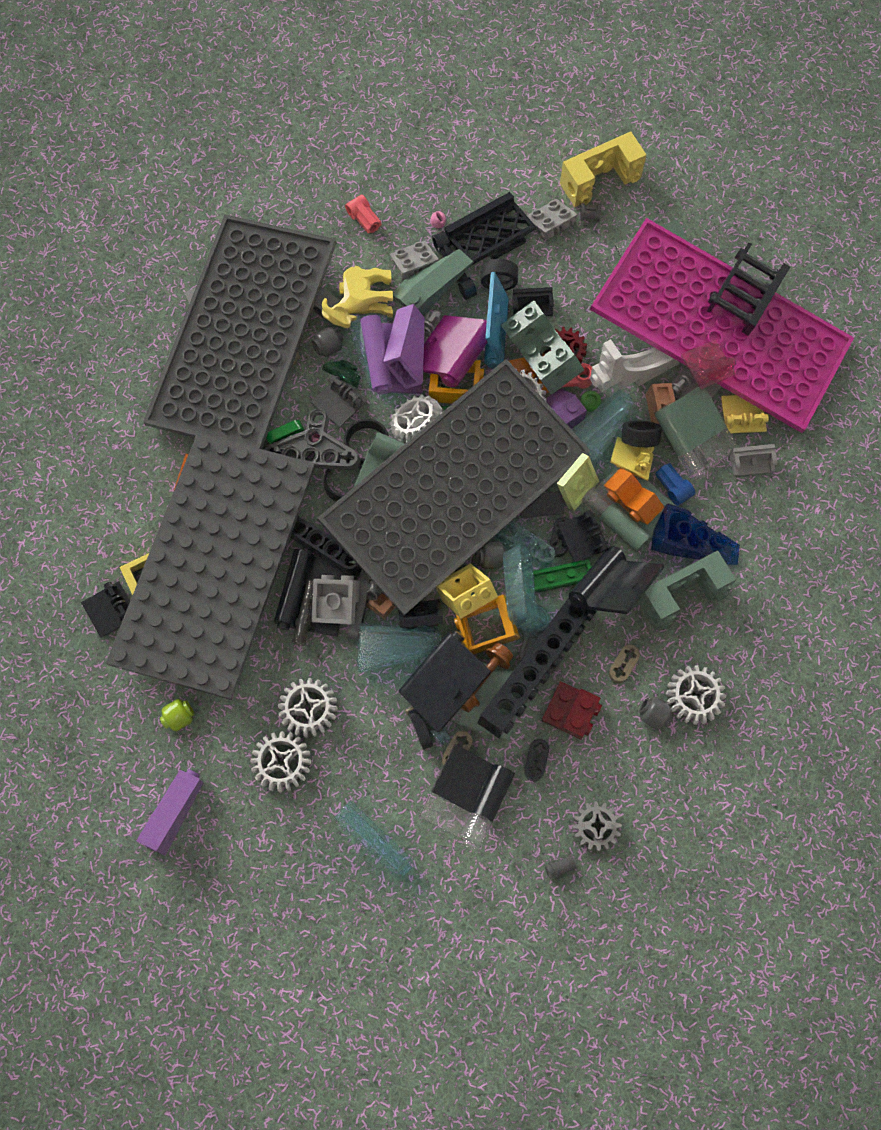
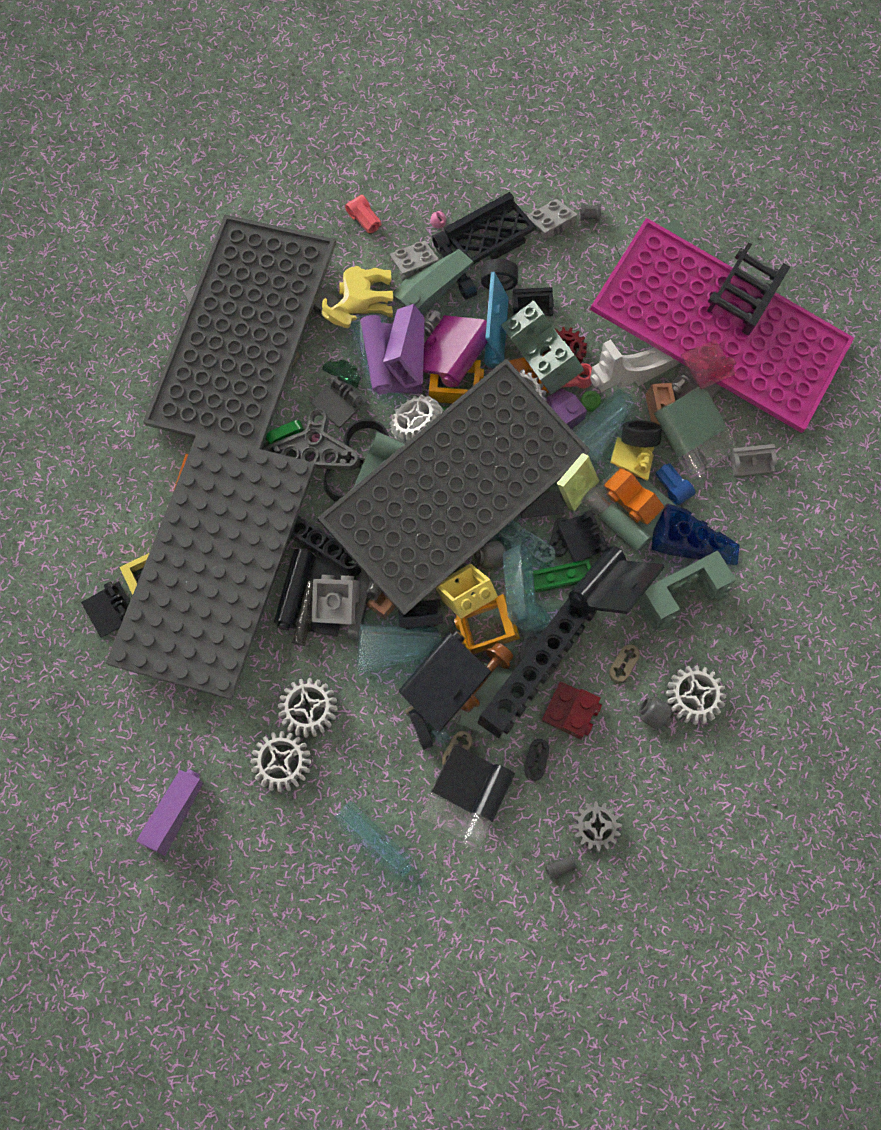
lime head [160,699,195,732] -> none
dark grey head [312,327,343,357] -> none
light yellow plate [560,132,646,207] -> none
light yellow hinge [721,395,769,434] -> none

